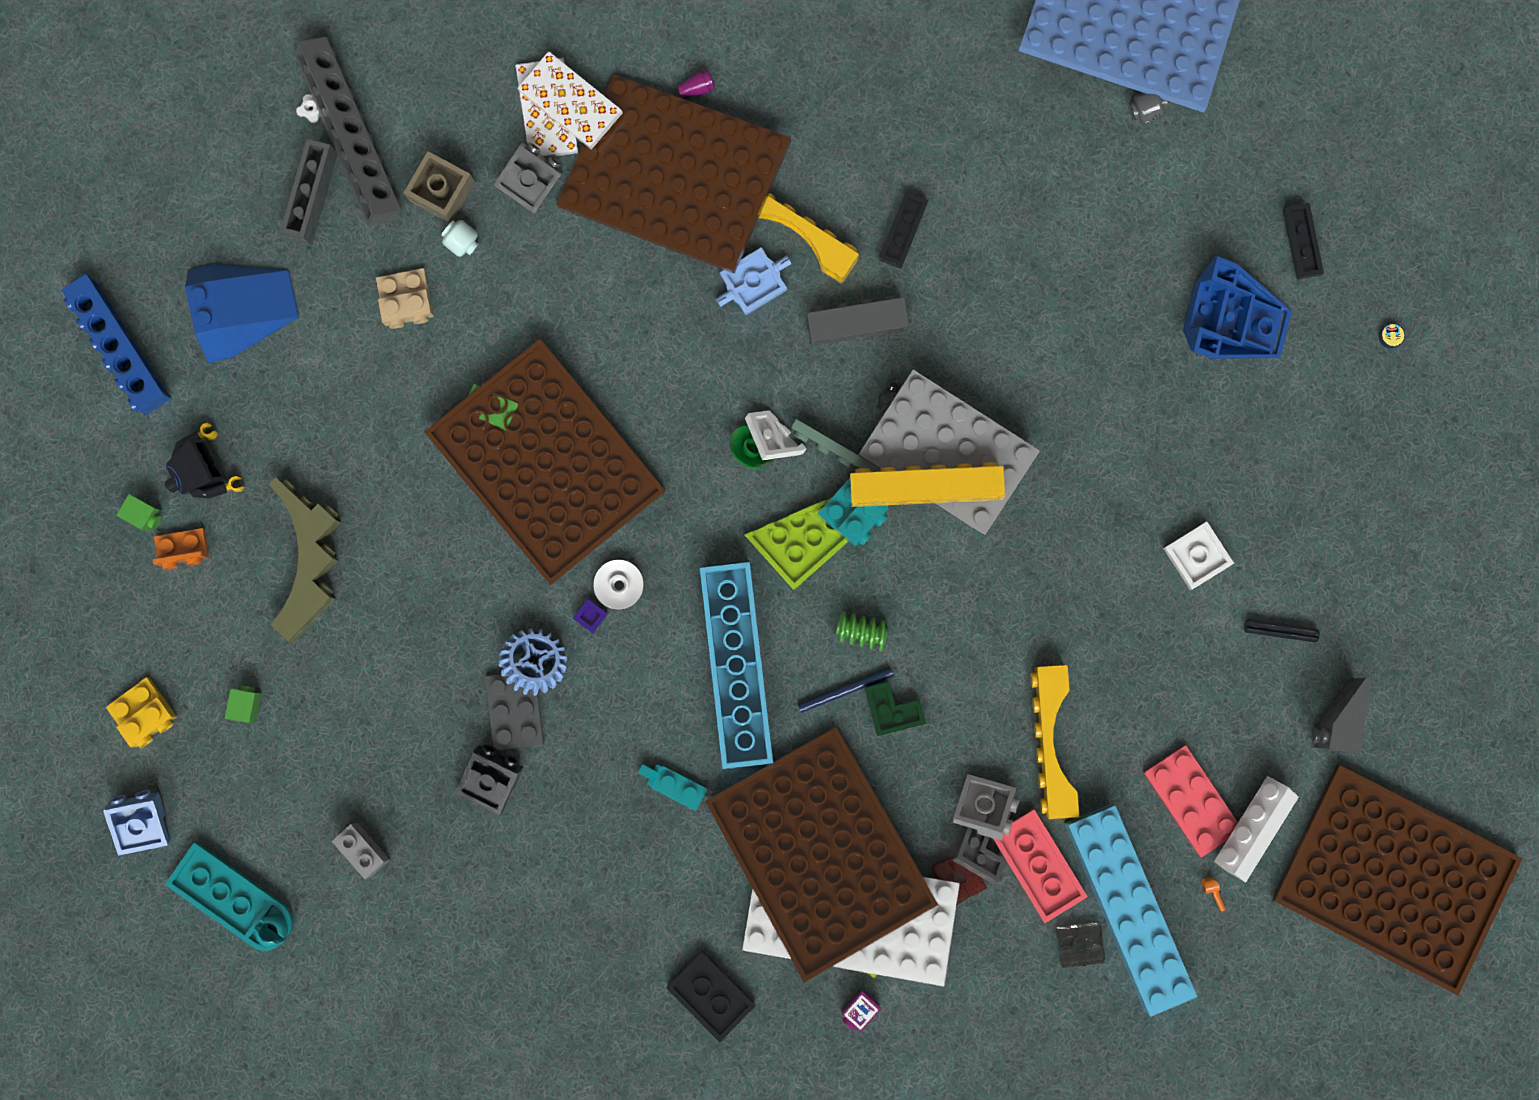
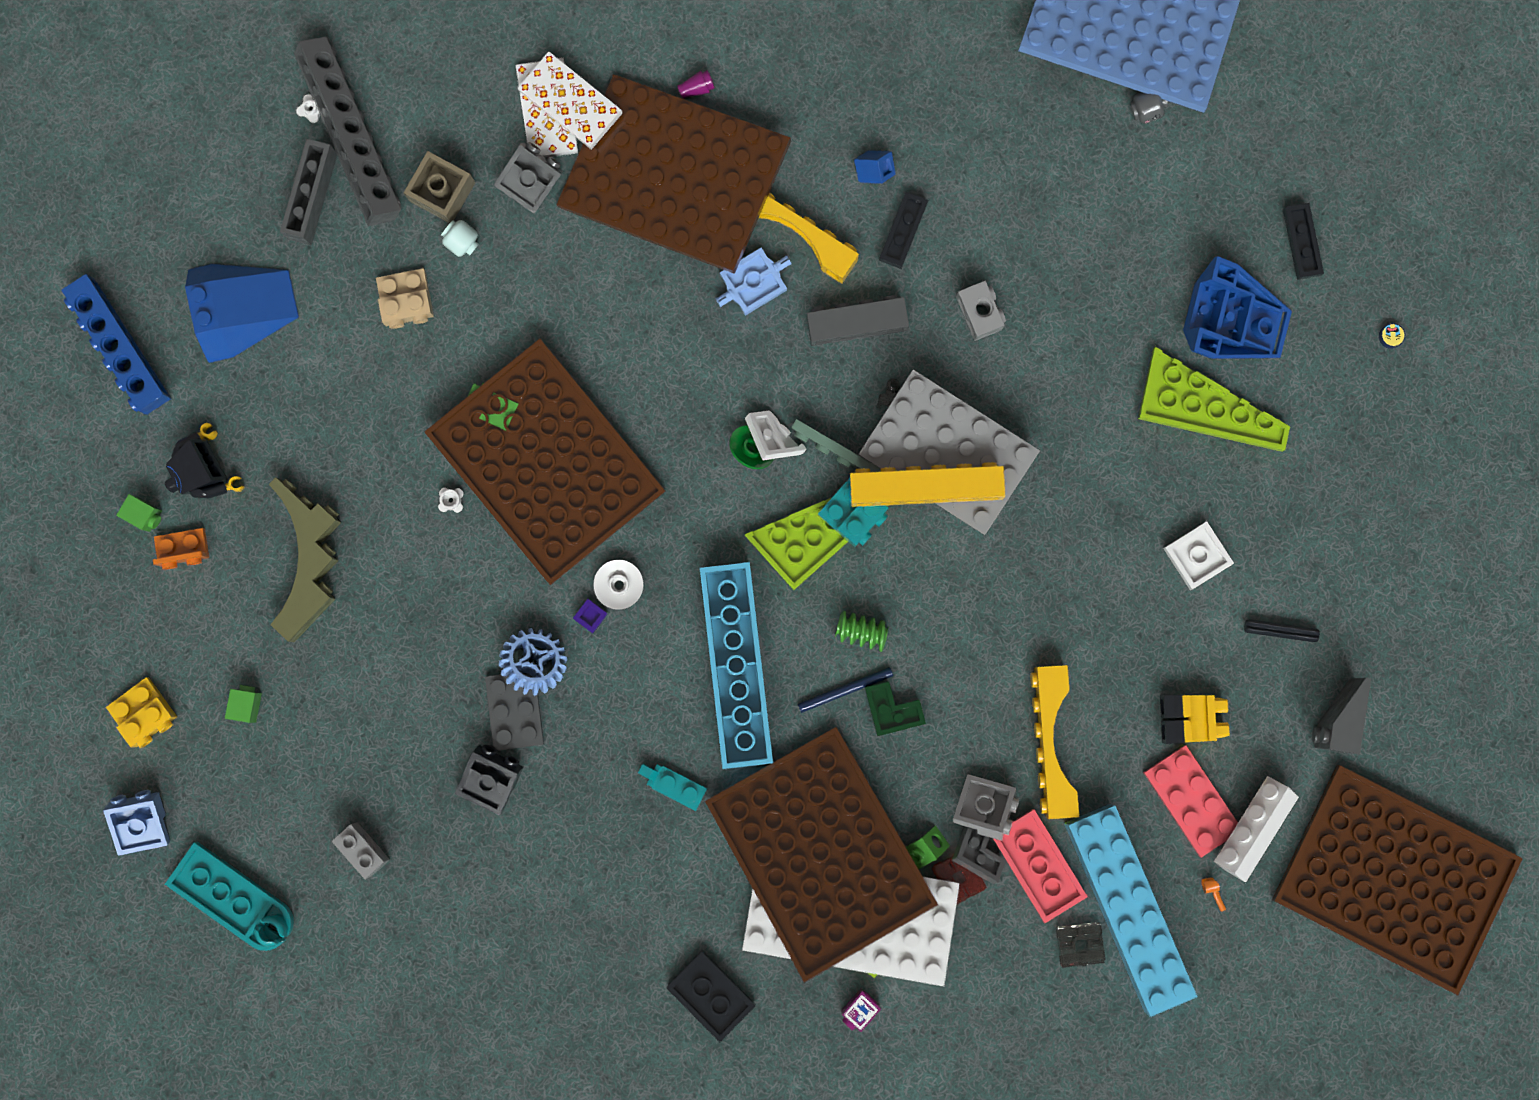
none -> white plate [438,488,464,513]
none -> blue panel [854,151,896,183]
none -> bright green bracket [906,826,950,869]
none -> light grey brick [956,281,1006,341]
none -> lime wing [1138,347,1290,452]
none -> yellow hips [1160,695,1230,744]

